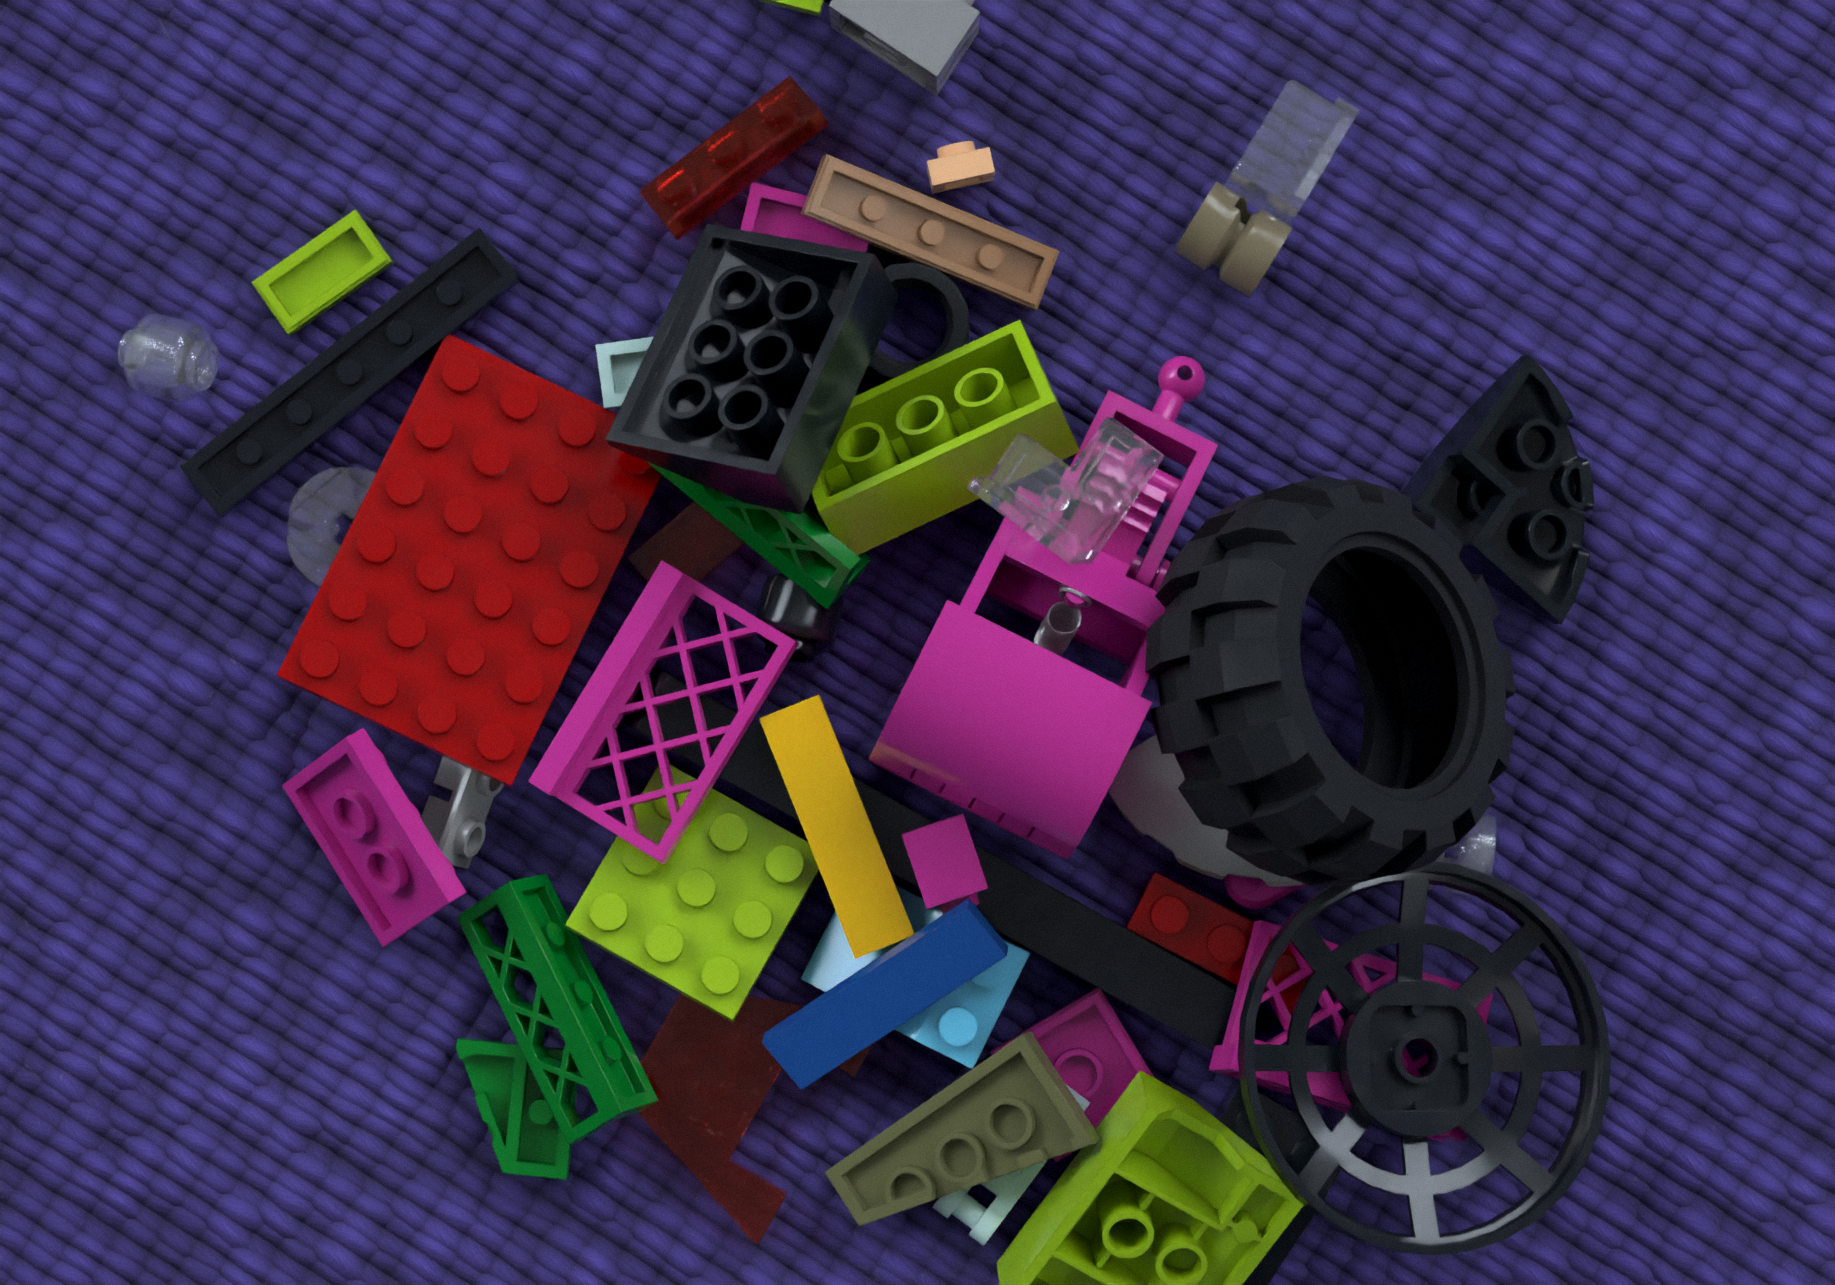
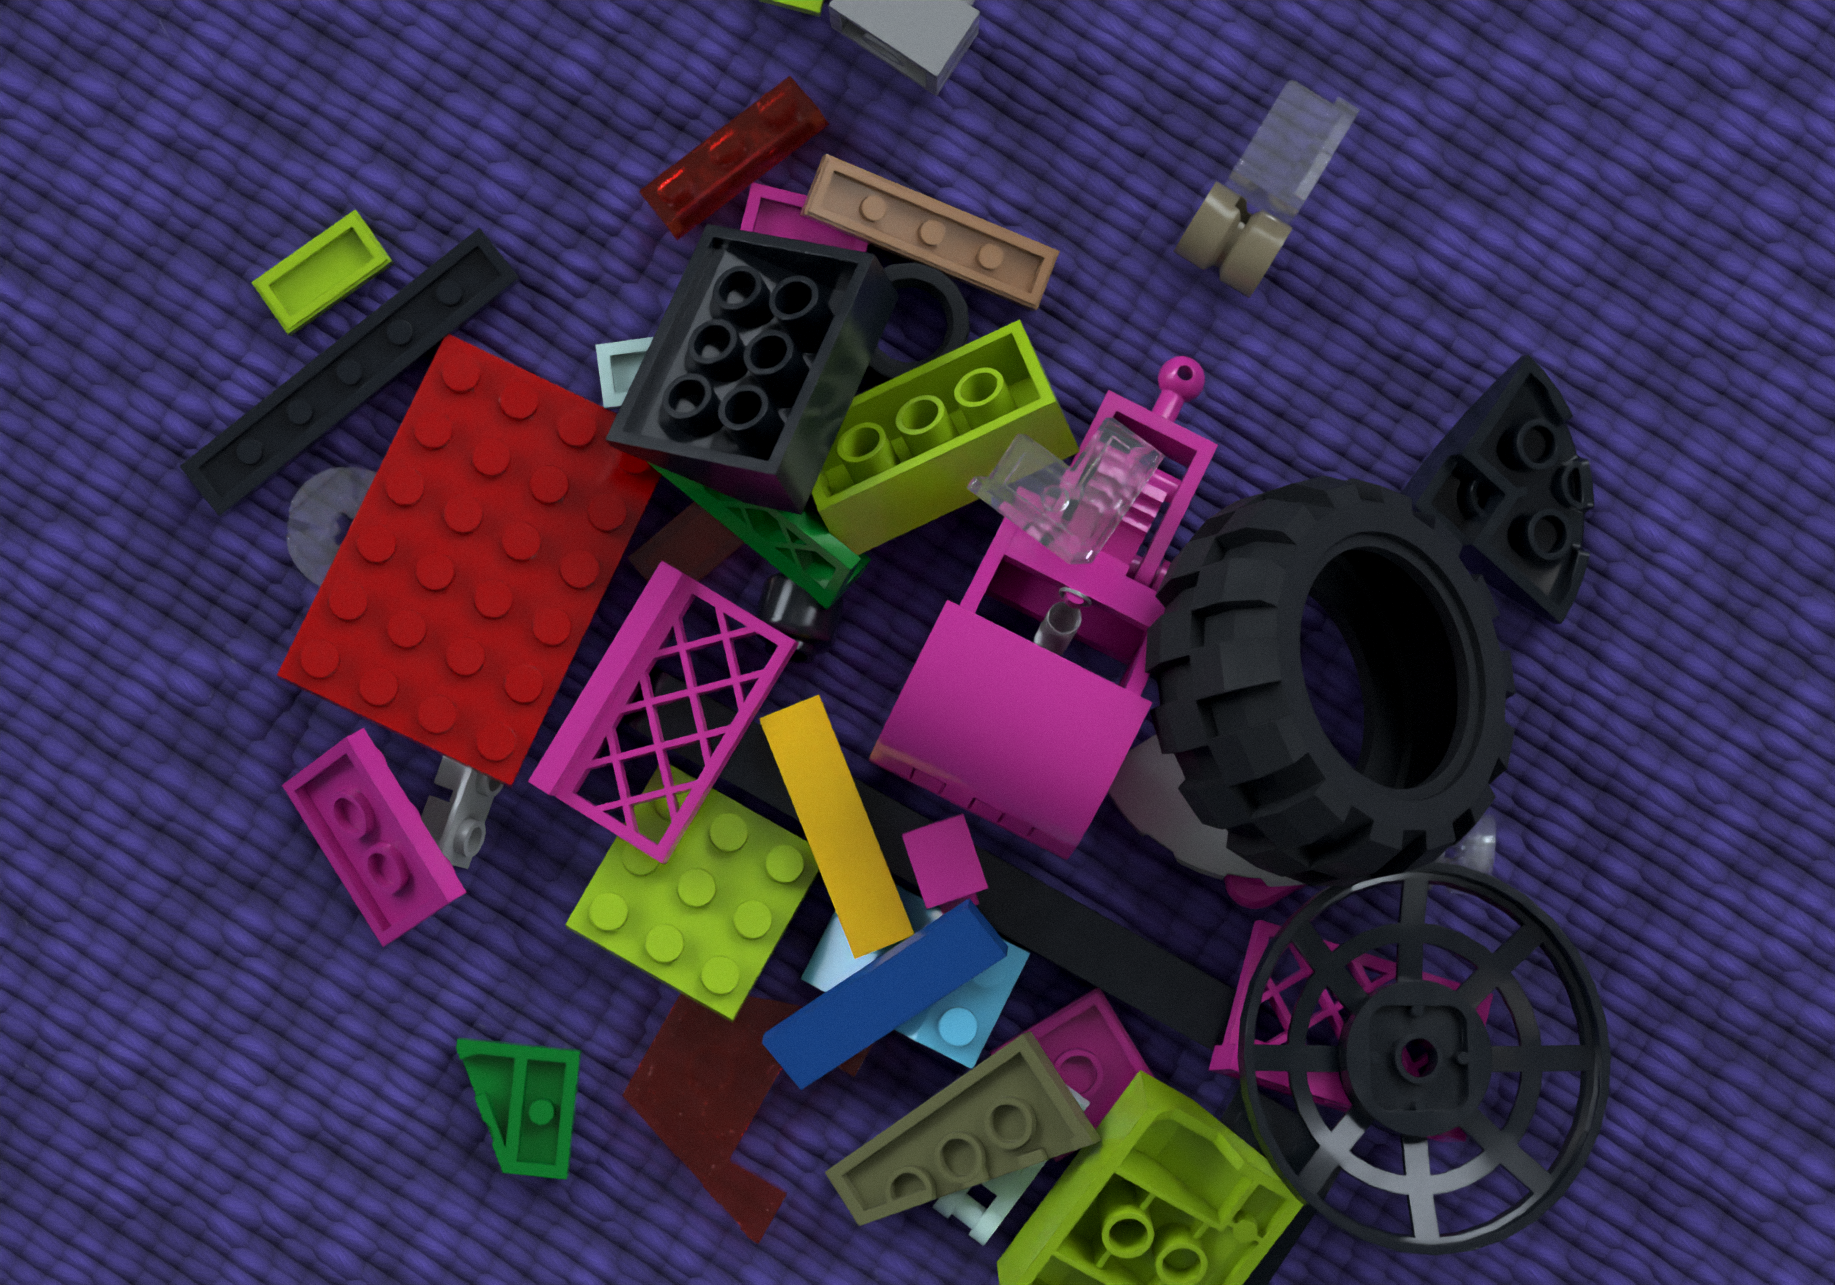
clear head [118,314,219,402] -> none
green fence [456,873,659,1145] -> none
light nougat plate [927,141,995,194] -> none
red plate [1125,871,1307,1013] -> none

